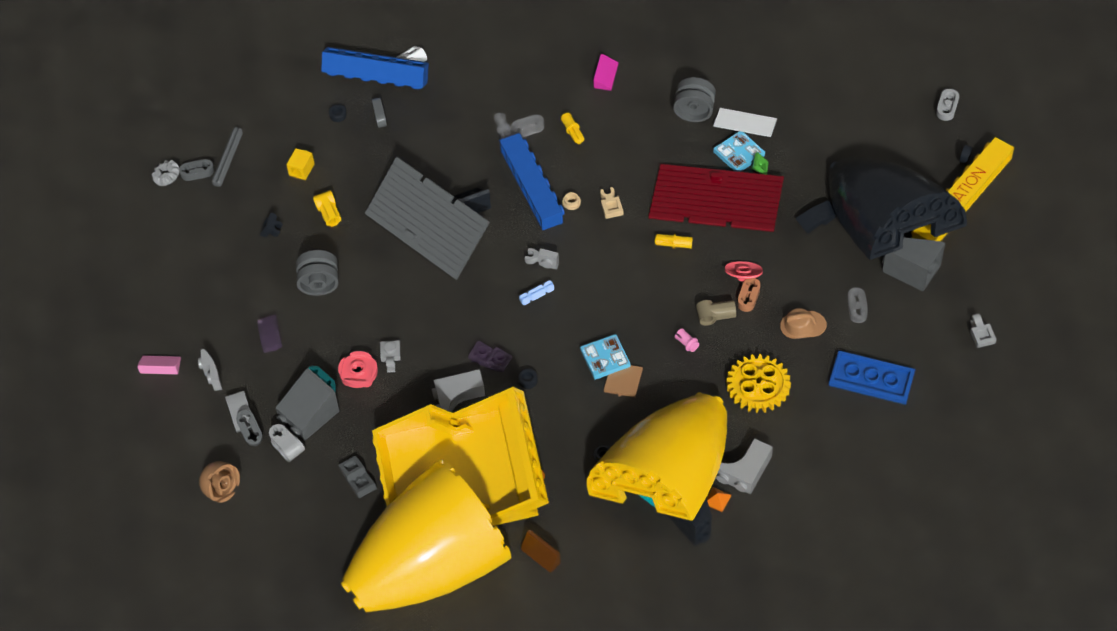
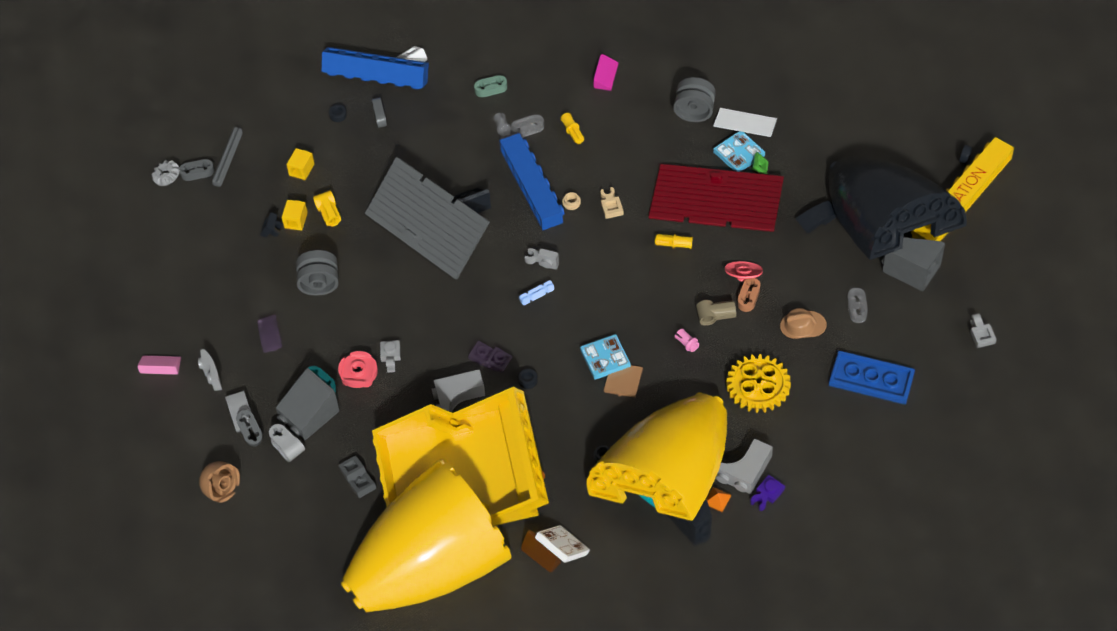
light grey plate [936,89,959,121] -> none
none -> yellow brick [282,200,308,230]
none -> sand green beam [474,75,507,97]
none -> white tile [535,525,590,563]
none -> dark purple plate [751,475,785,511]

